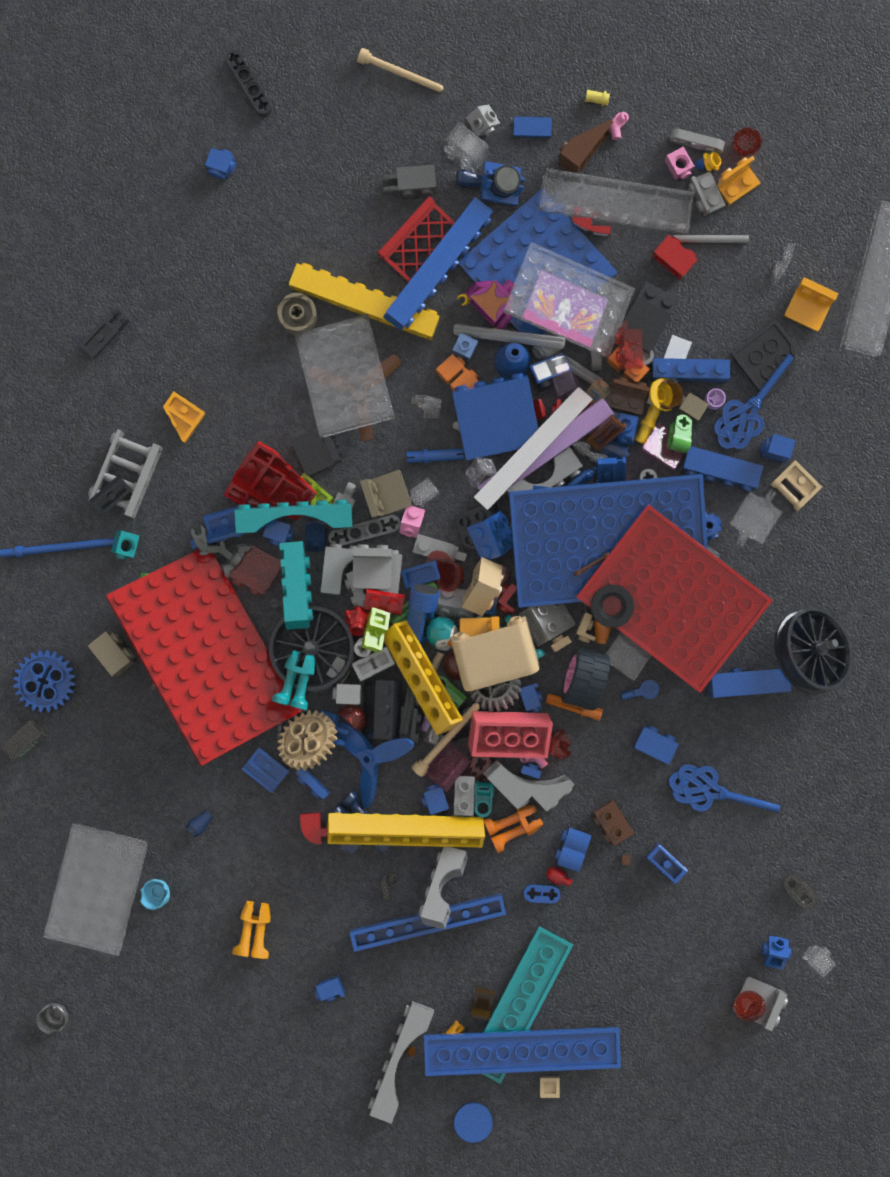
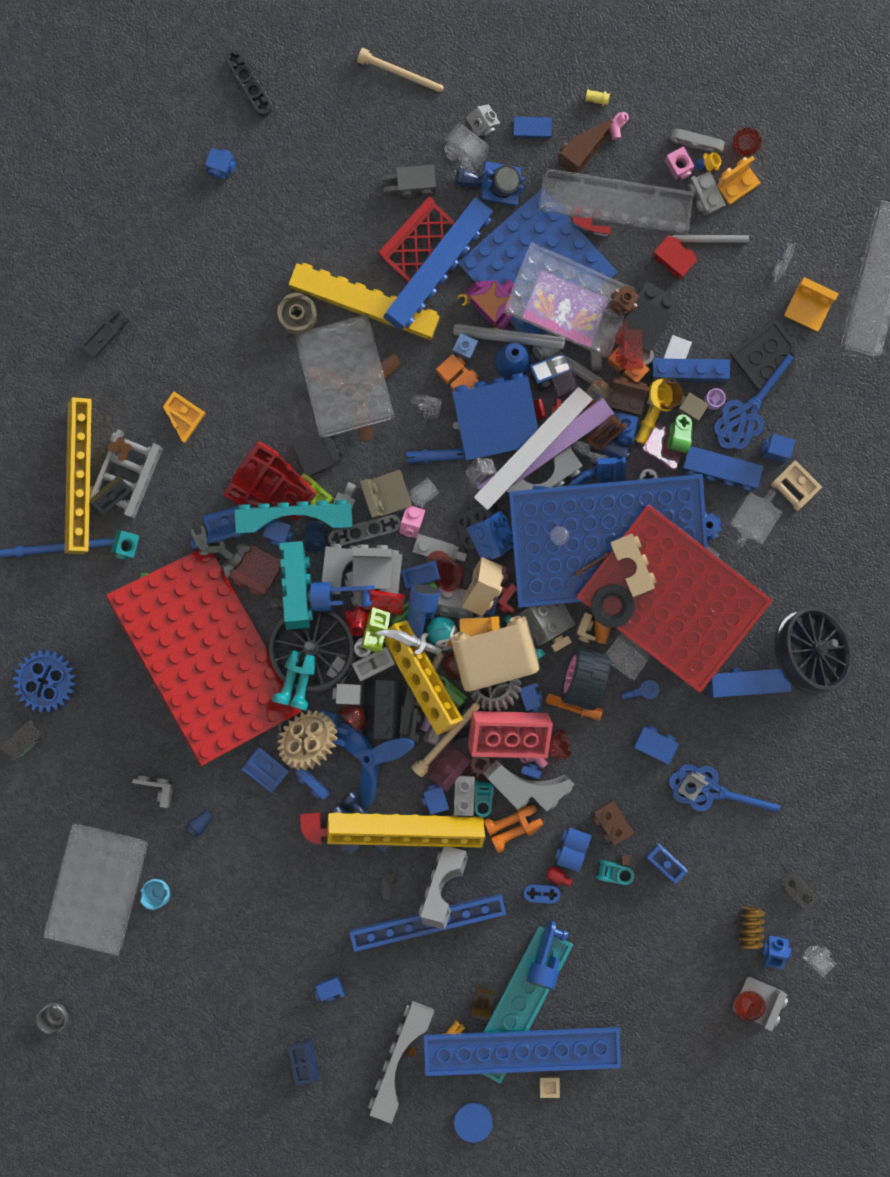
dark tan brick [88,631,136,677] -> none
light orange piece [232,901,271,959] -> none
none -> yellow brick [65,397,91,554]
none -> reddish brown piece [107,437,132,461]
none -> light grey bracket [132,775,173,808]
none -> dark blue hinge [288,1039,320,1086]
none -> blue piece [310,582,375,612]
none -> light grey piece [376,630,442,655]
none -> blue piece [526,921,568,990]
none -> clear tile [550,526,569,545]
none -> teal piece [595,860,634,885]
none -> reddish brown brick [607,285,639,317]
none -> tan arch [610,534,657,597]
none -> light grey bracket [678,771,709,801]
none -> pearl gold piece [738,907,765,949]

